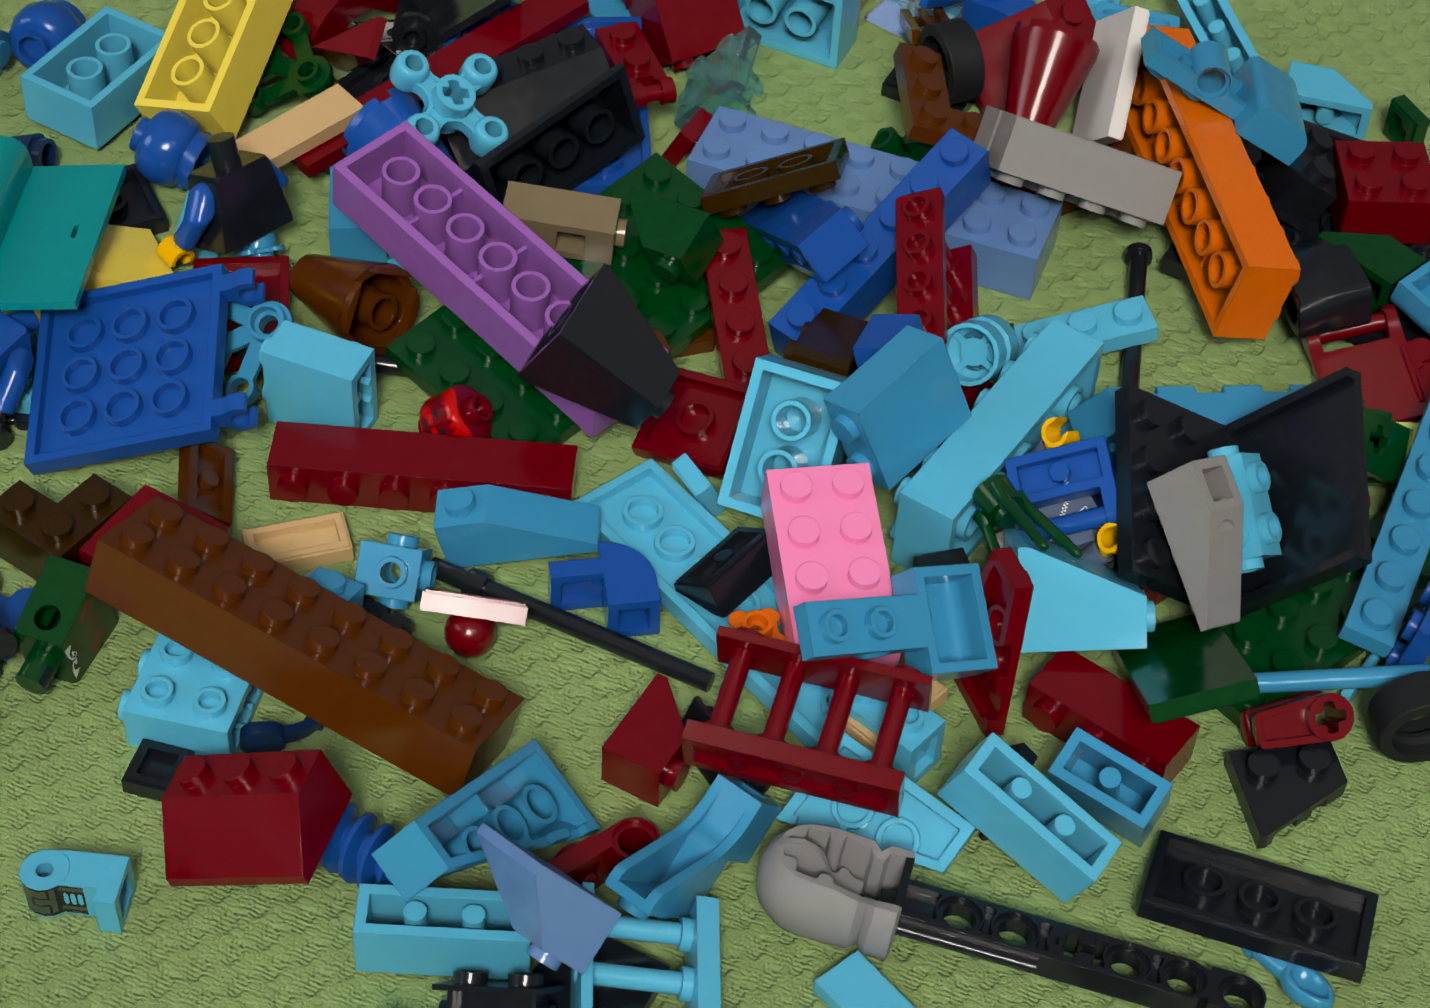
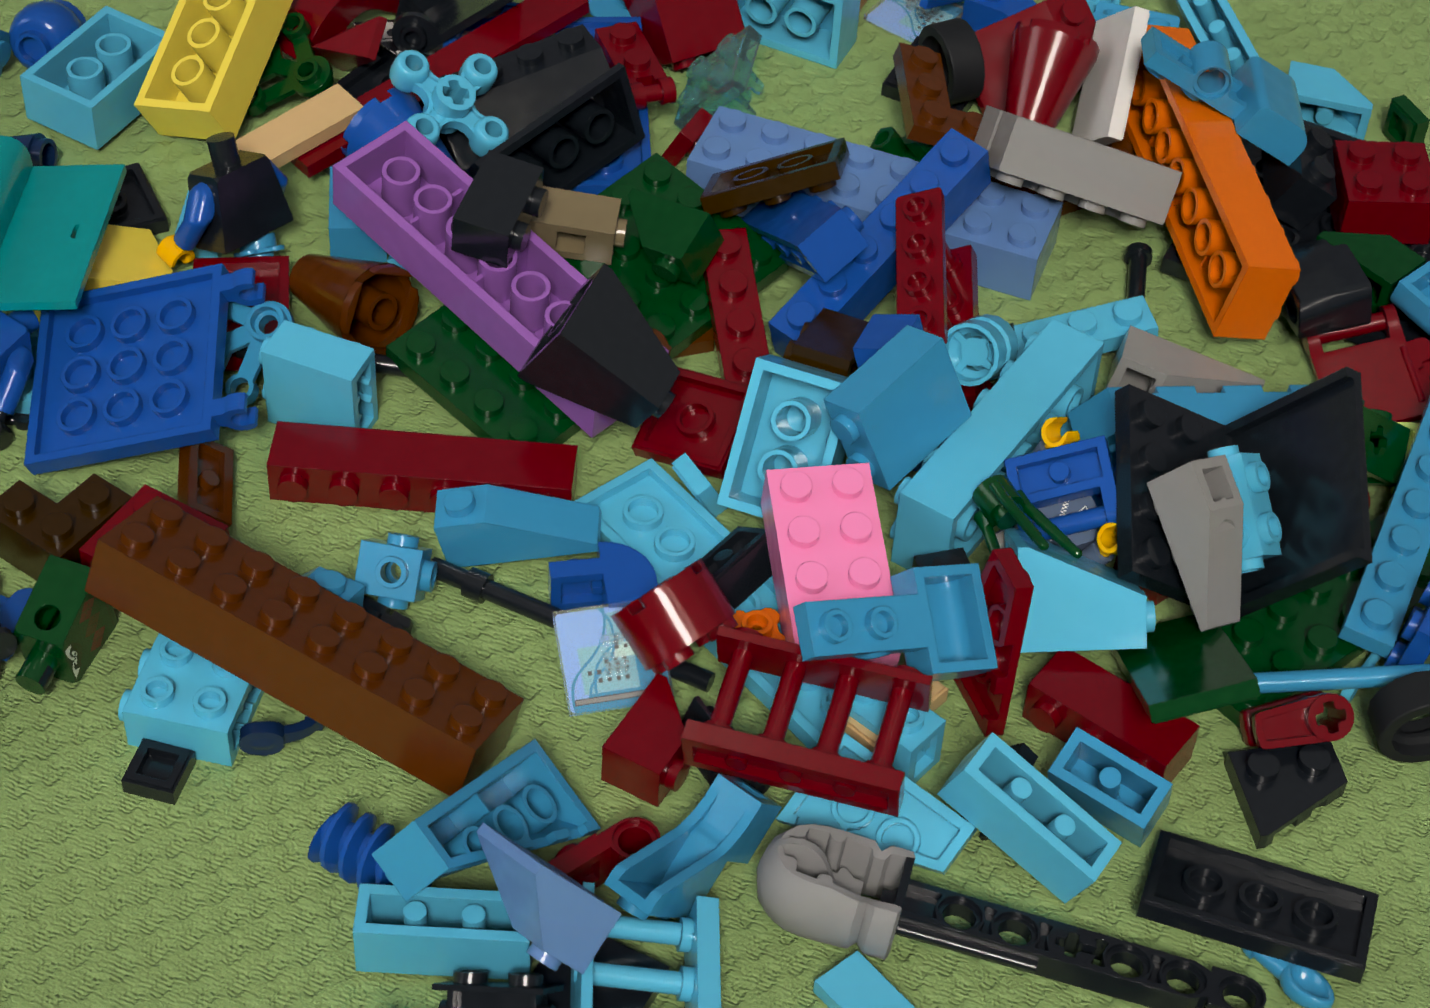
medium azure leg [19,849,137,934] -> none
blue piece [129,109,212,190] -> none
dark red slope [161,749,353,886] -> none
tan tile [242,511,354,572] -> none
dark red head [418,384,493,438] -> none
tile [420,587,528,659] -> none
reddish brown tile [900,7,950,46] -> none
none -> black brick [451,150,549,268]
none -> clear piece [552,600,675,717]
none -> dark red brick [611,558,738,675]
none -> light grey slope [1105,325,1265,393]

